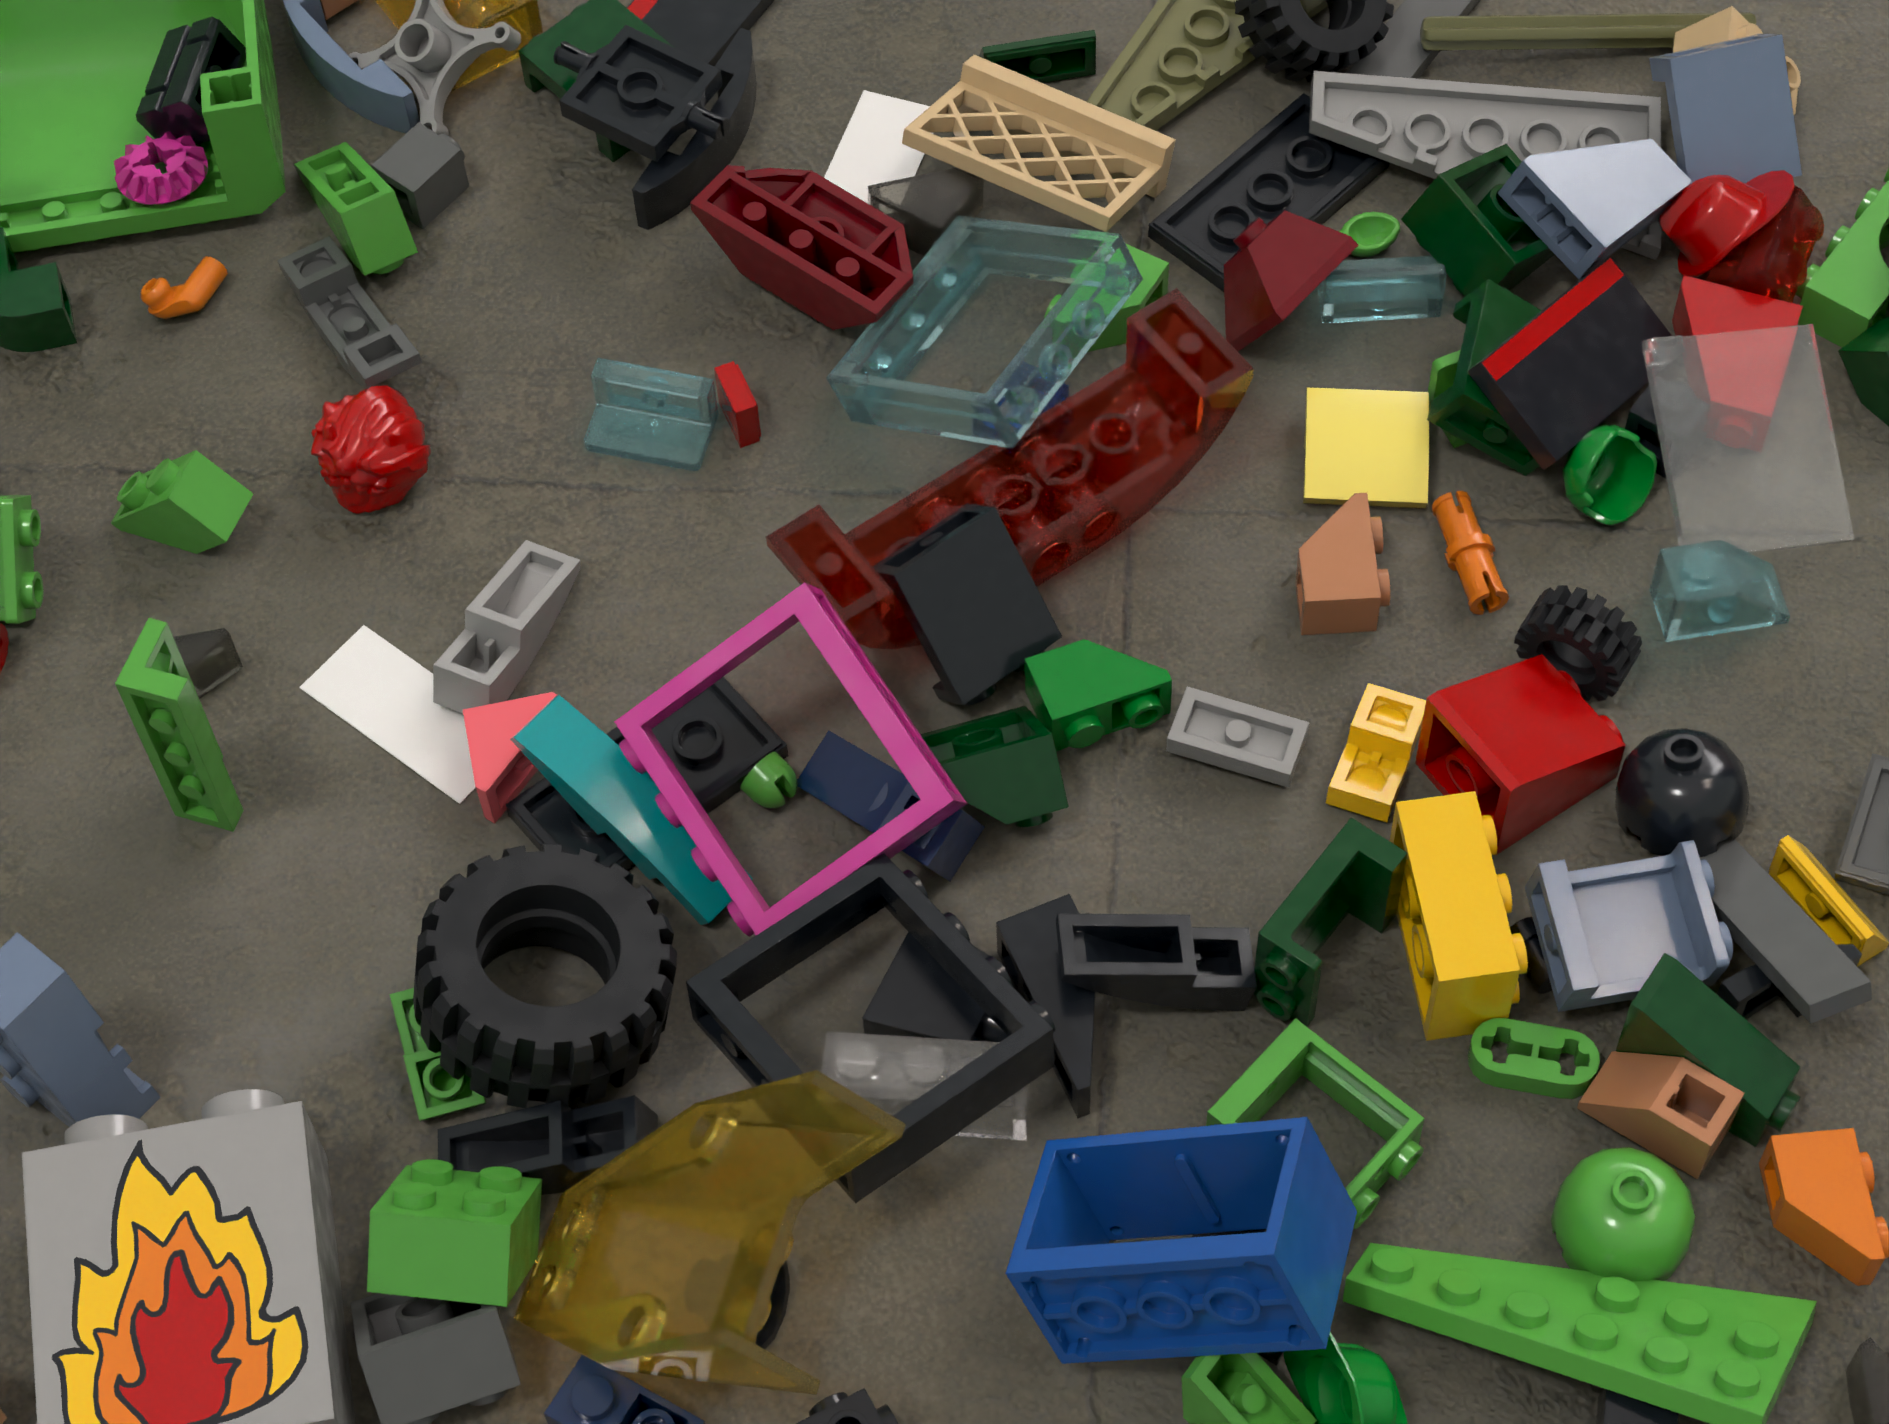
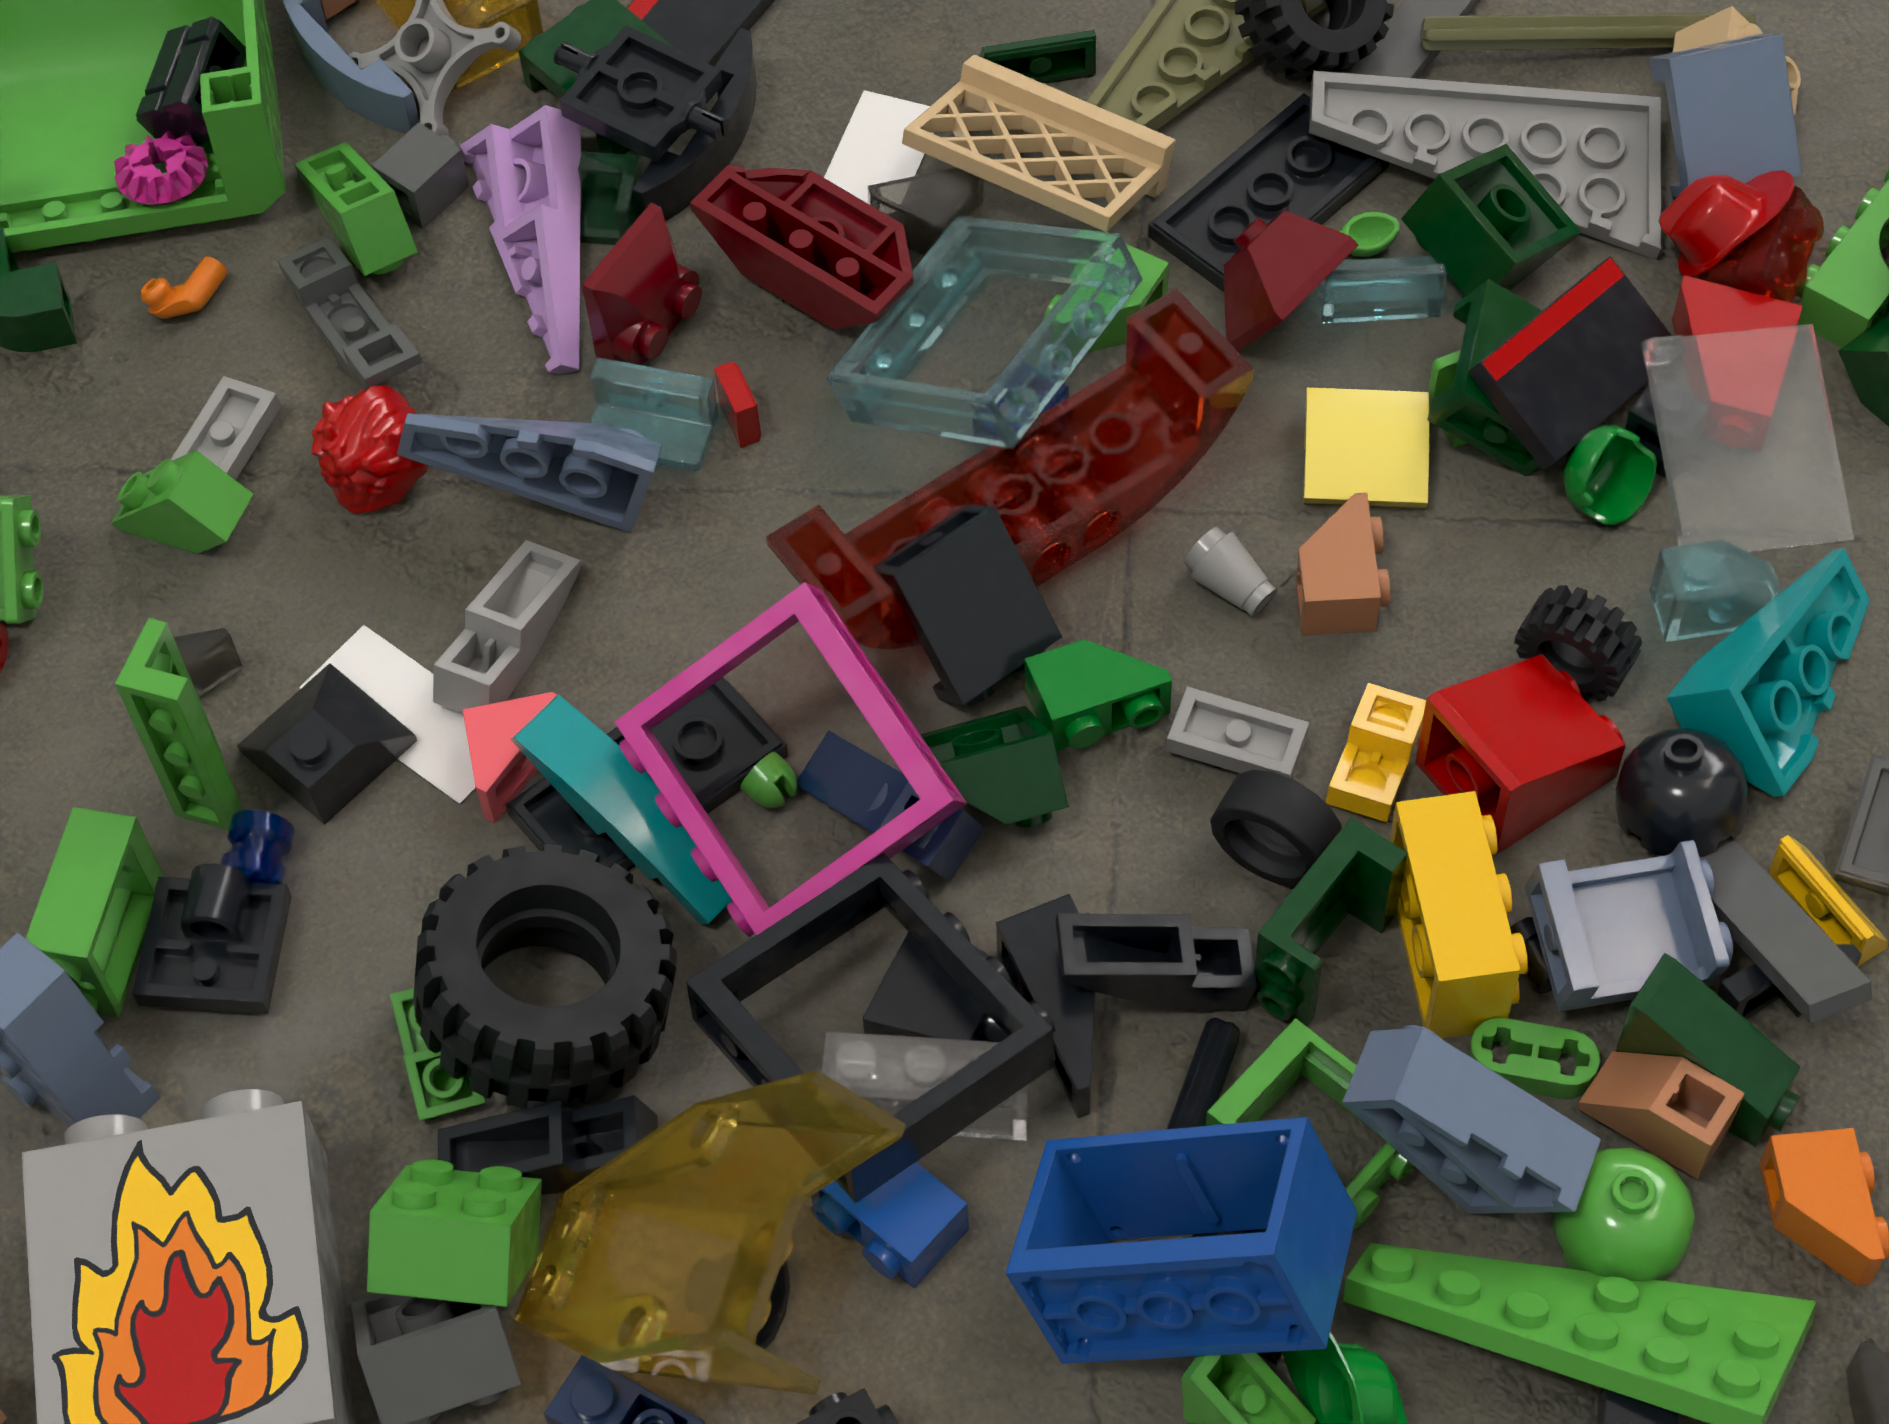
orange pin [1431,491,1509,615] -> none
slope [1498,139,1693,279] -> none
none -> bright green window [25,807,165,1017]
none -> black plate [132,863,292,1014]
none -> light grey plate [171,376,281,480]
none -> clear blue wheel [220,810,295,884]
none -> black slope [237,663,417,825]
none -> sand blue wedge [397,413,661,533]
none -> lavender wedge [460,105,581,374]
none -> clear green panel [578,151,642,245]
none -> dark red slope [582,203,702,367]
none -> blue slope [808,1162,969,1288]
none -> black axle [1167,1018,1240,1129]
none -> light grey cone [1184,526,1277,617]
none -> black tyre [1210,770,1342,887]
none -> sand blue wedge [1342,1025,1601,1214]
none -> teal wedge [1666,548,1870,797]

